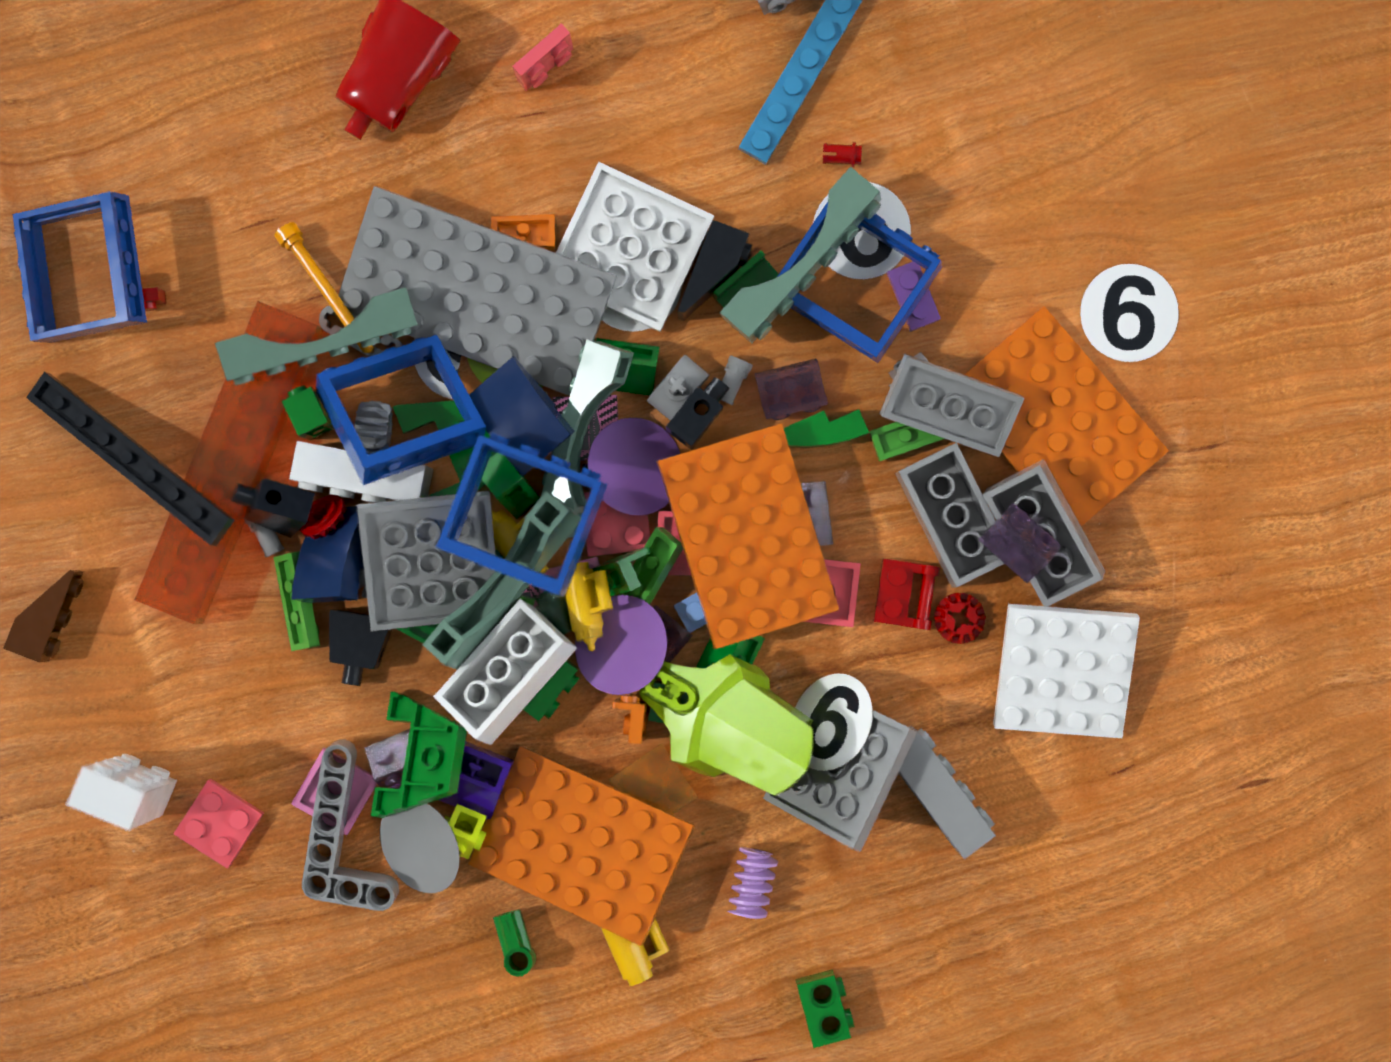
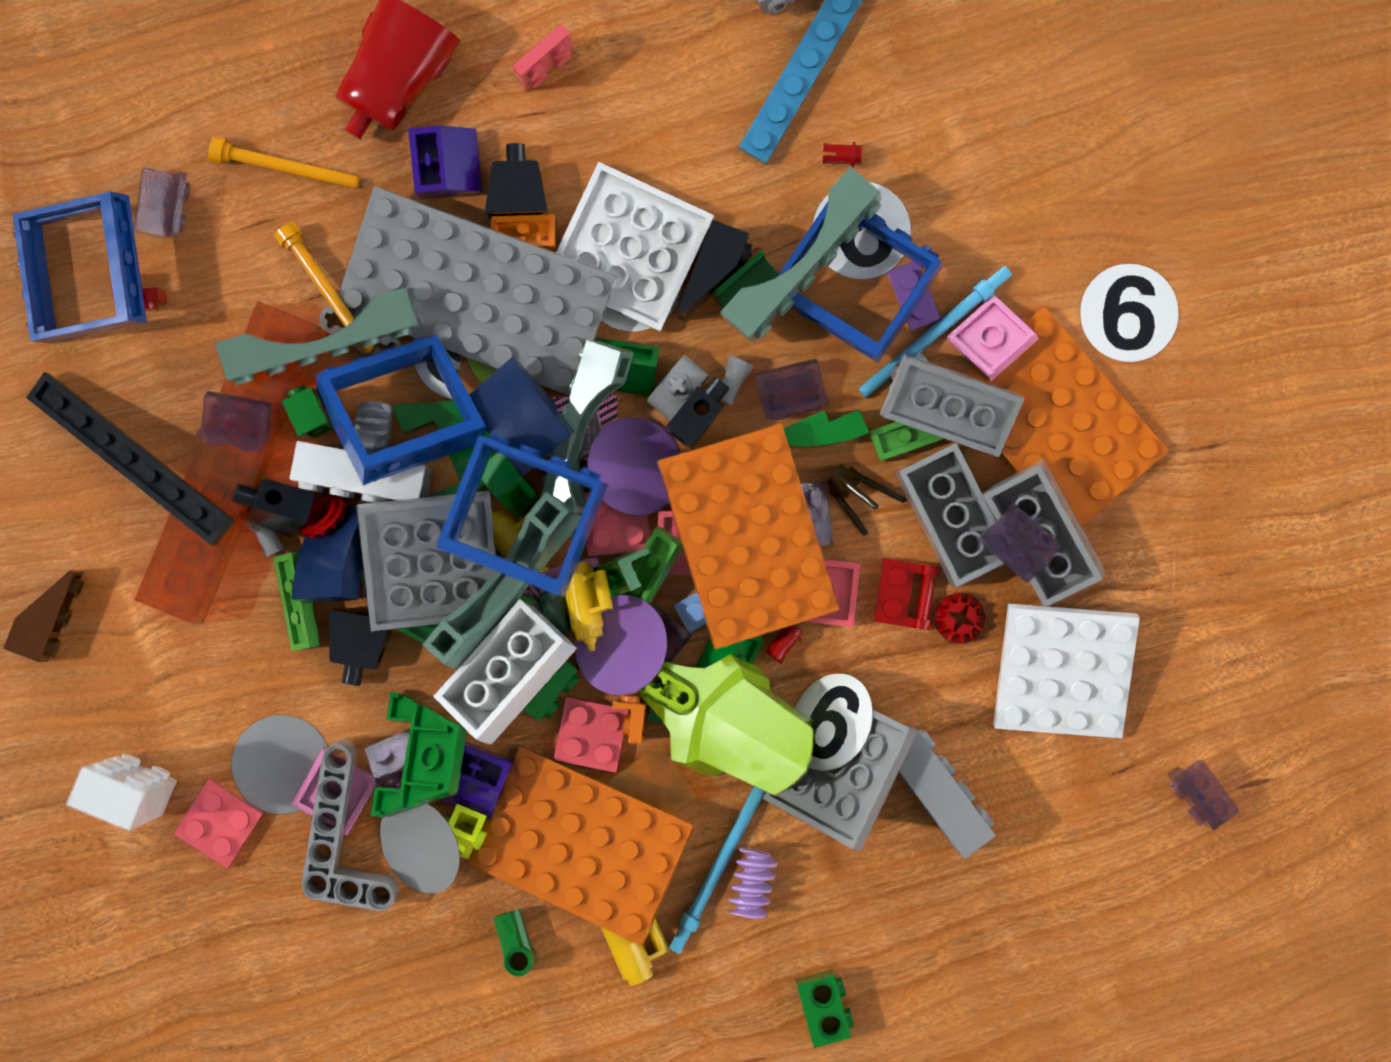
none -> bracket [133,167,190,239]
none -> bracket [196,391,272,452]
none -> light orange piece [208,136,362,188]
none -> light grey sticker [232,715,328,814]
none -> dark purple slope [408,125,483,200]
none -> black torso [485,143,549,218]
none -> coral plate [553,697,629,773]
none -> medium azure bar [669,786,765,954]
none -> red pin [765,625,803,664]
none -> dark brown plant [826,464,906,535]
none -> medium azure bar [858,266,1012,398]
none -> bright pink tile [947,295,1038,382]
none -> bracket [1167,759,1239,830]

